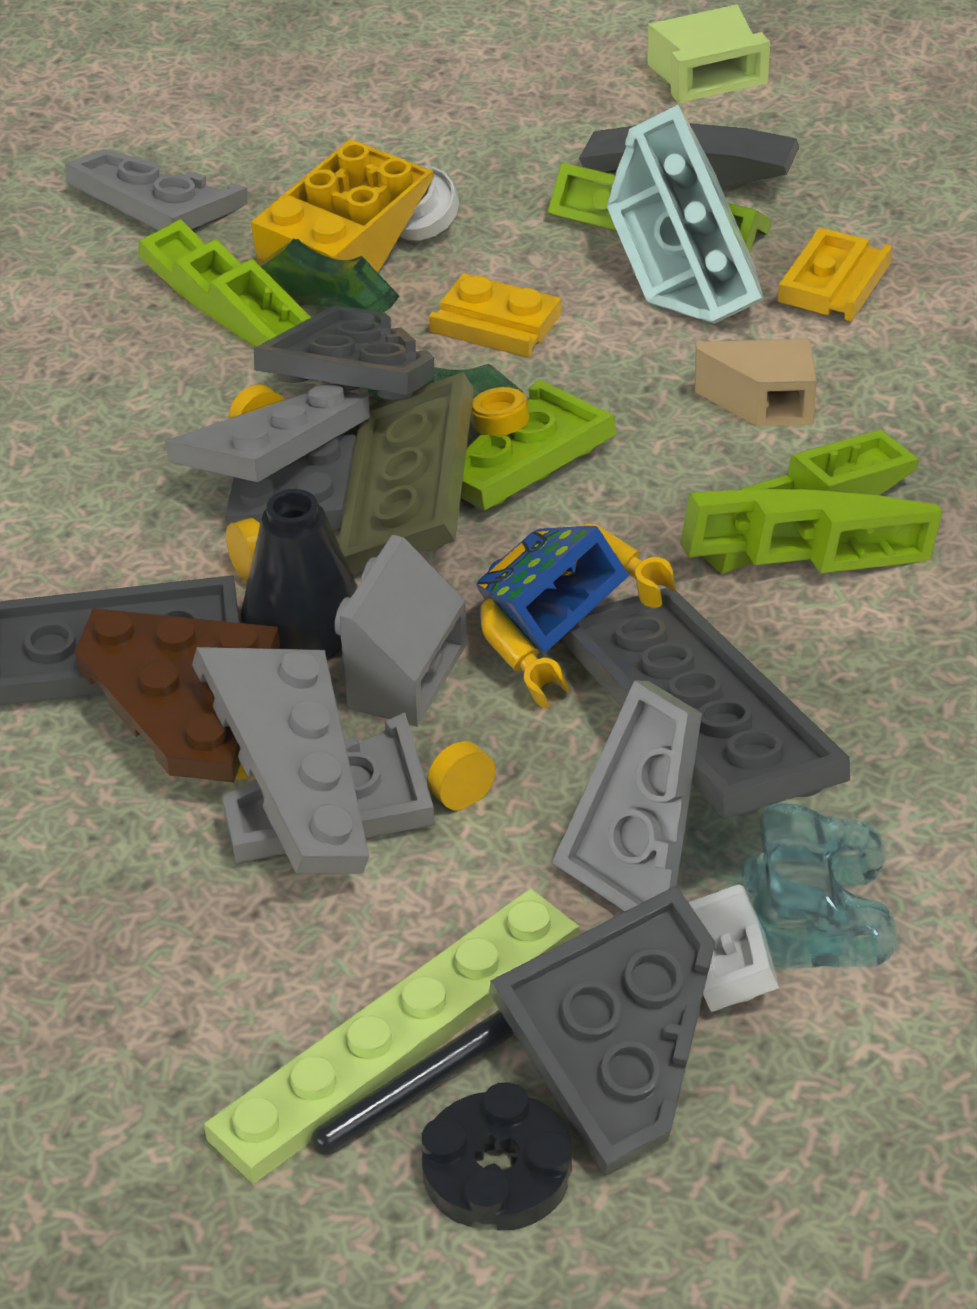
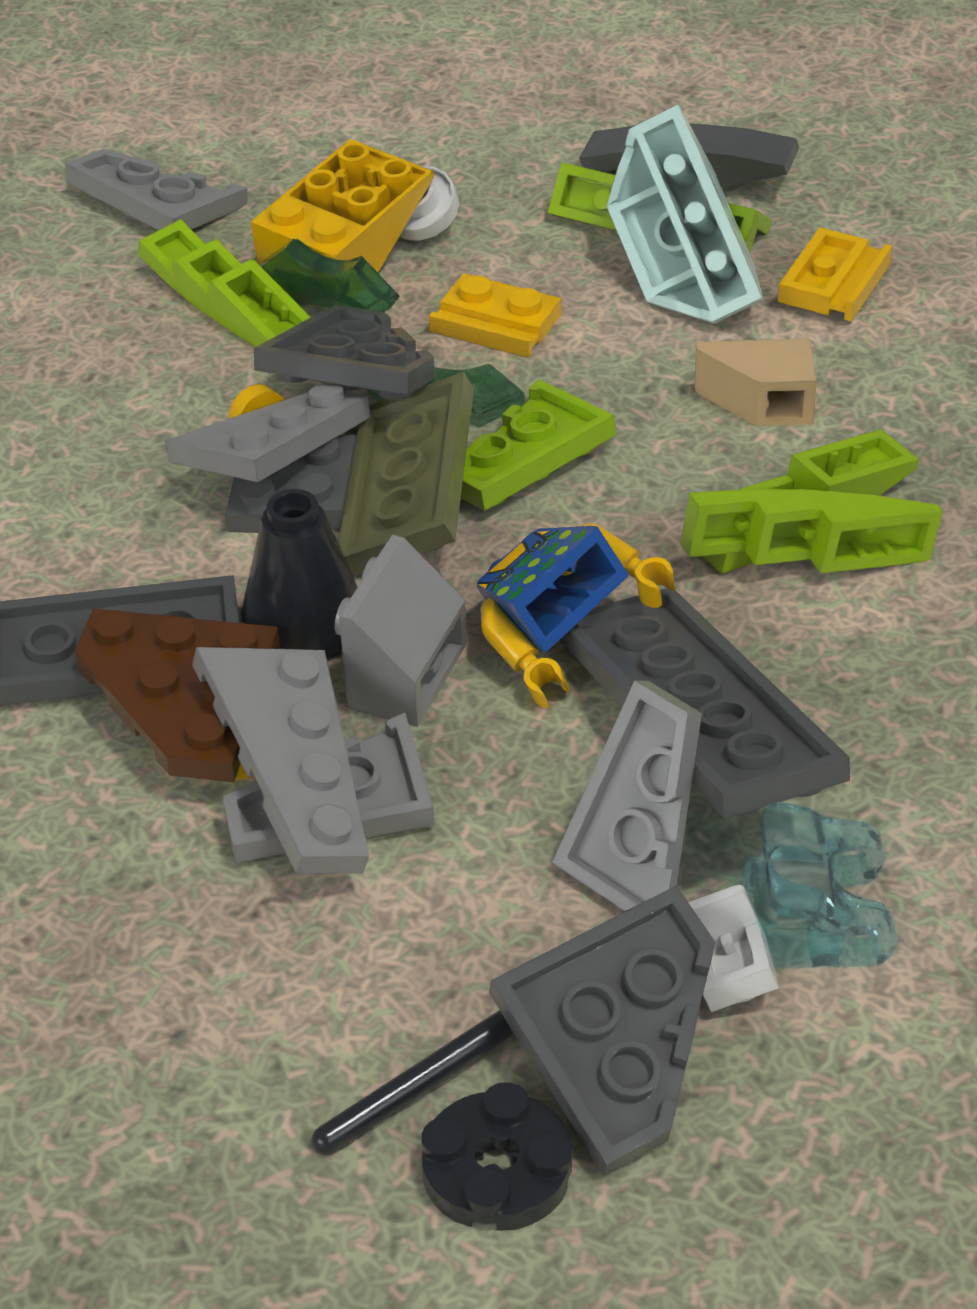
yellowish green plate [204,888,579,1184] -> none
yellow tile [226,518,260,582] -> none
yellow tile [427,741,496,811] -> none
yellow tile [471,387,530,436] -> none
yellowish green hips [648,4,770,103] -> none

